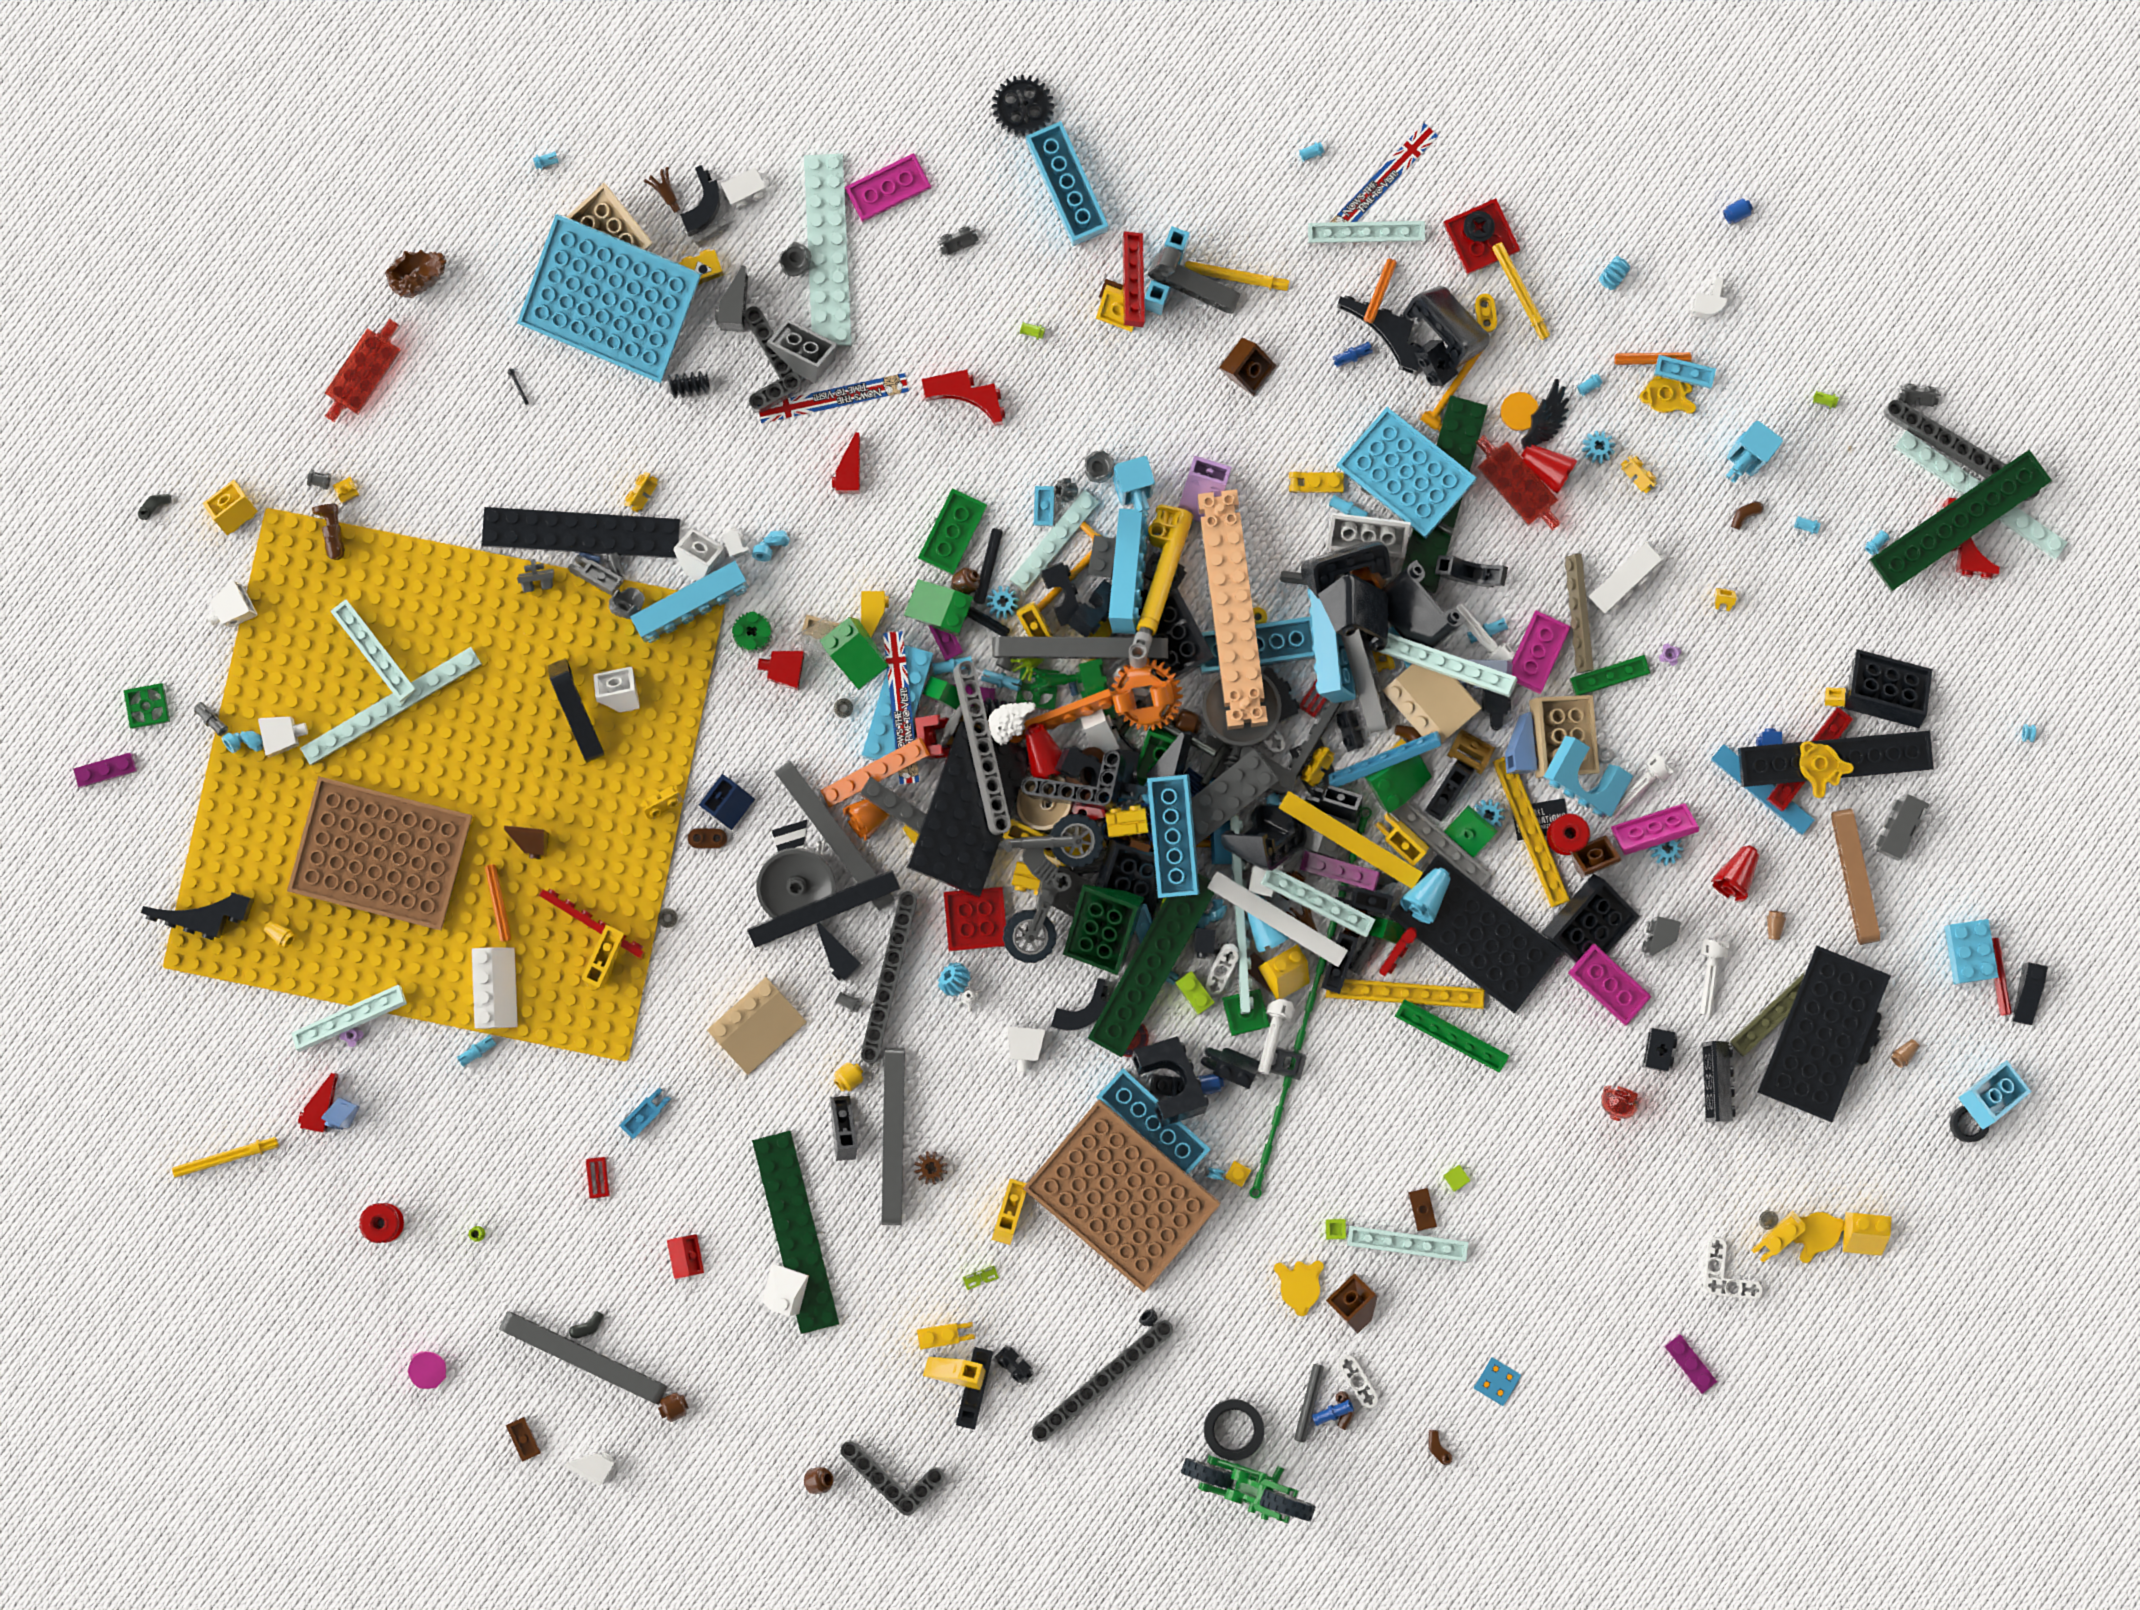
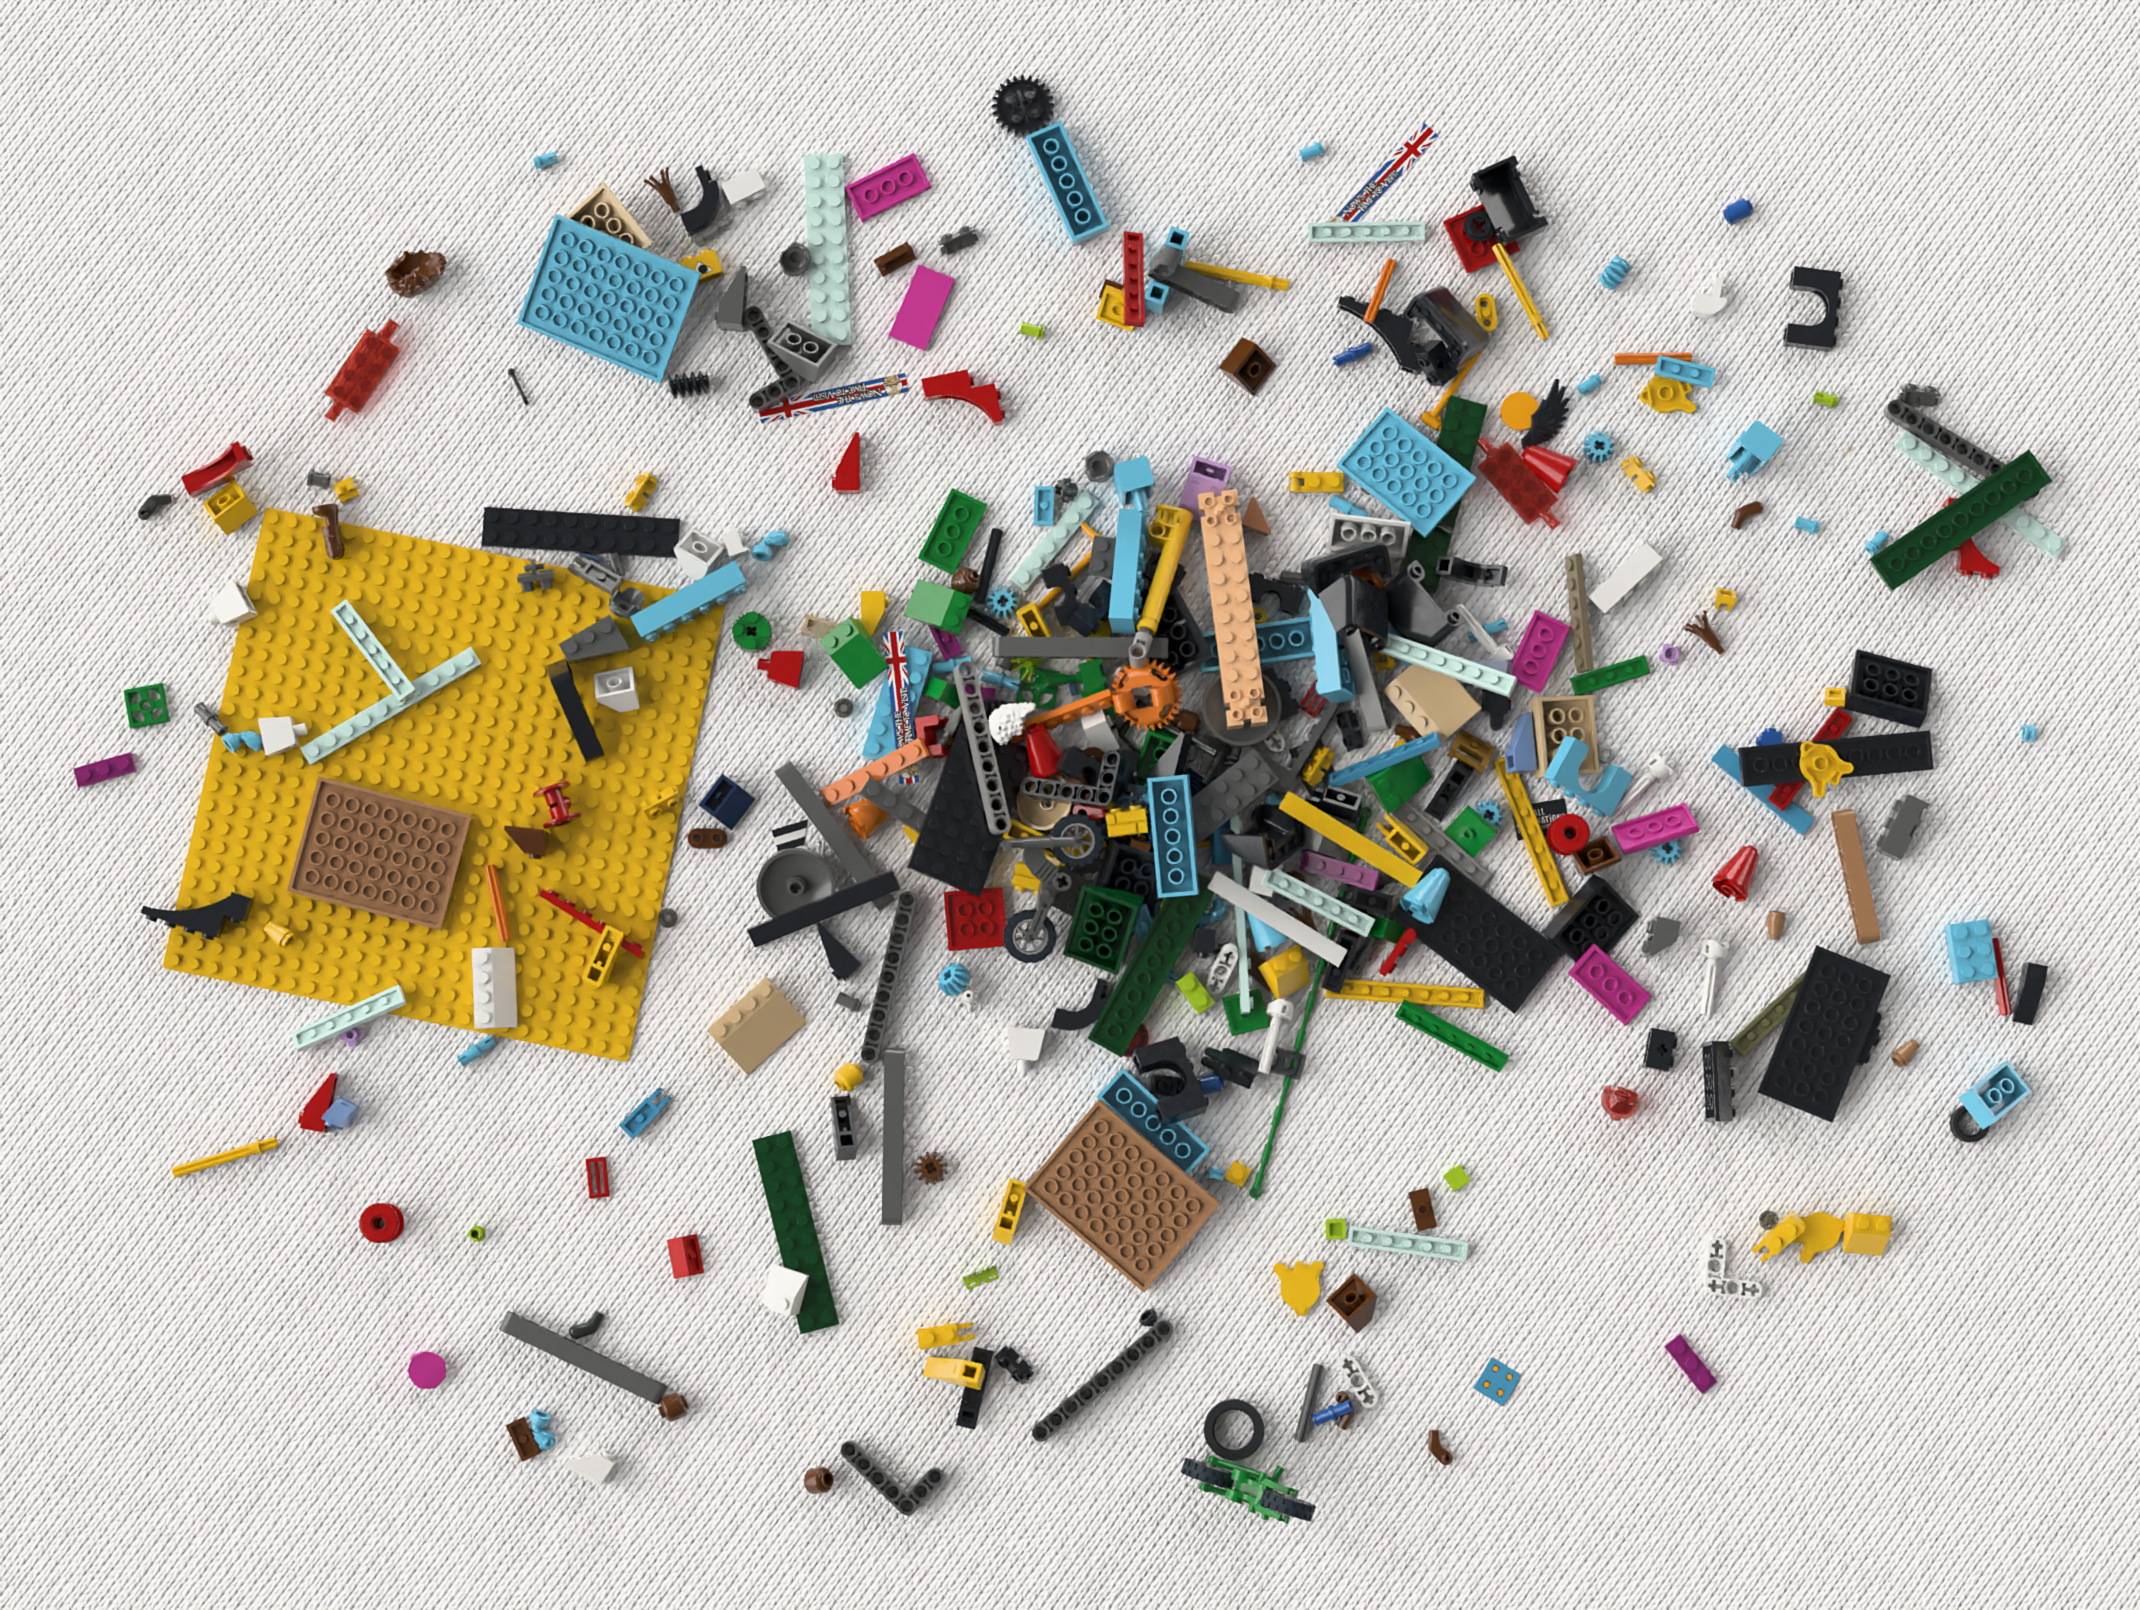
none -> red arch [181,441,254,498]
none -> medium azure arm [529,1409,556,1450]
none -> red hose [533,781,581,829]
none -> dark grey wedge [558,615,632,664]
none -> reddish brown hinge [873,242,917,277]
none -> dark pink tile [889,265,955,351]
none -> nougat slope [1242,496,1271,536]
none -> black arch [1248,572,1305,617]
none -> black windscreen [1469,155,1548,246]
none -> reddish brown piece [1684,610,1725,655]
none -> black arch [1782,266,1843,352]

